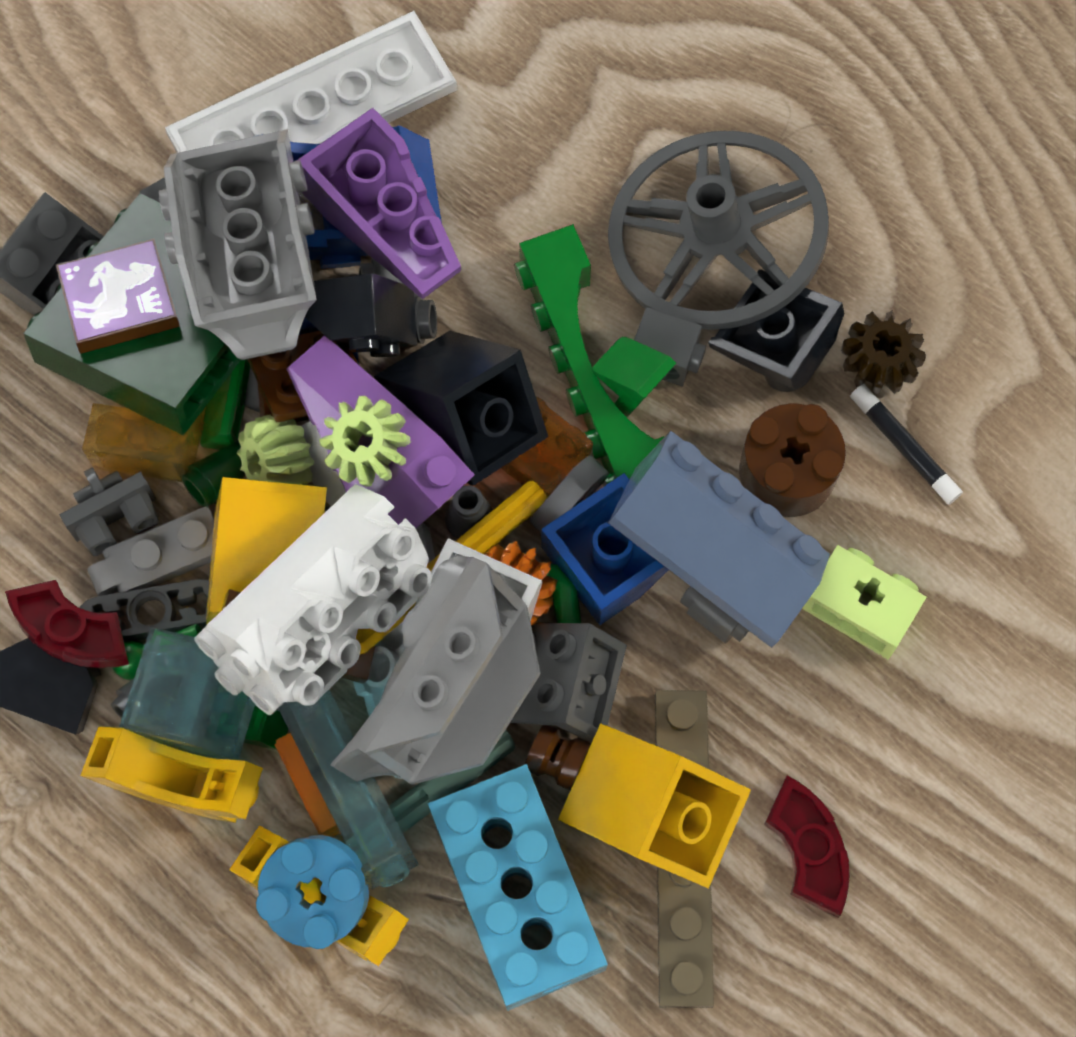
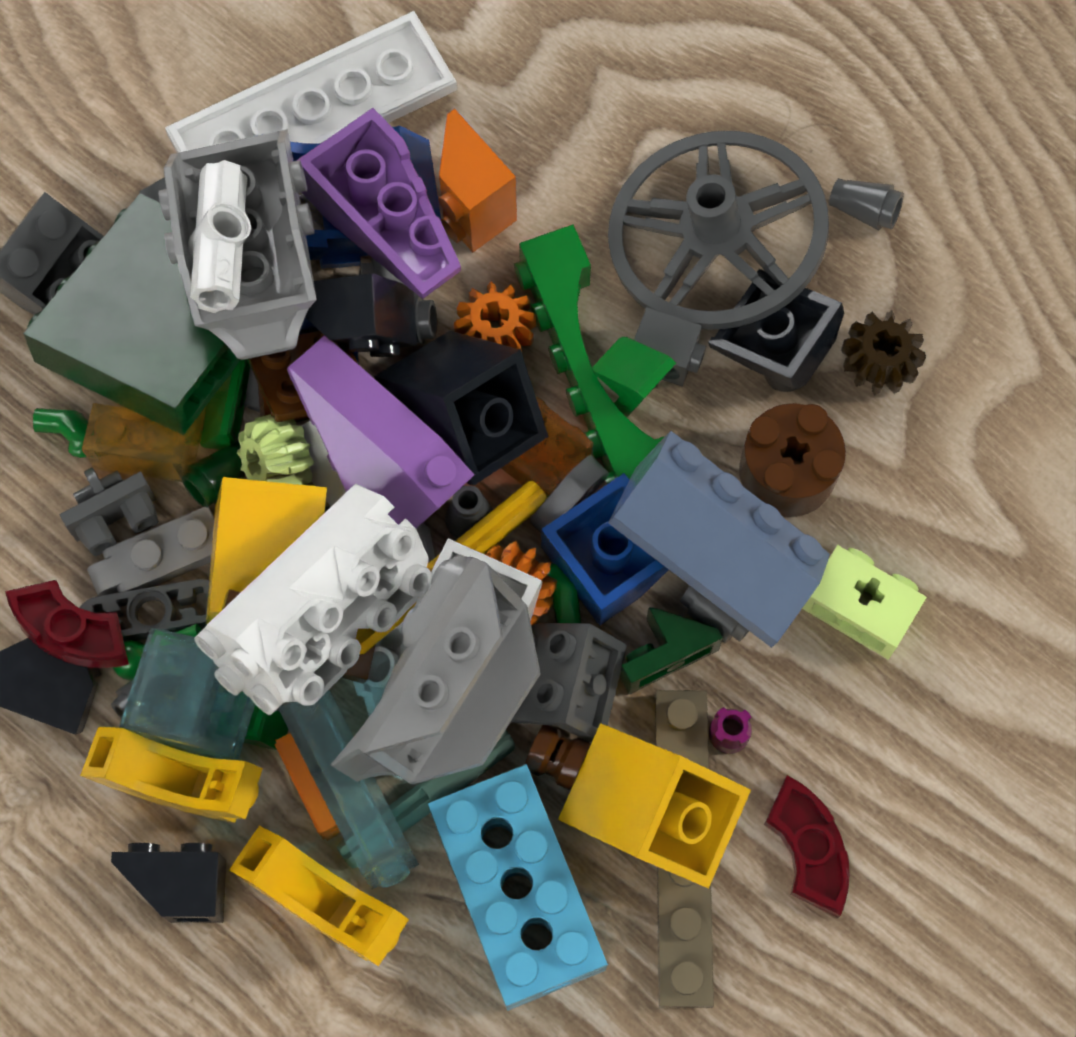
tile [56,239,180,354] -> none
dark azure plate [256,835,369,949] -> none
yellowish green gear [319,396,411,487] -> none
black bar [850,384,963,505] -> none
none -> green arm [33,408,98,458]
none -> black slope [111,843,226,923]
none -> white piece [188,160,251,313]
none -> orange slope [438,109,517,253]
none -> orange gear [454,281,536,352]
none -> dark green slope [620,607,723,695]
none -> magenta hose [709,707,752,754]
none -> dark grey cone [829,178,904,231]

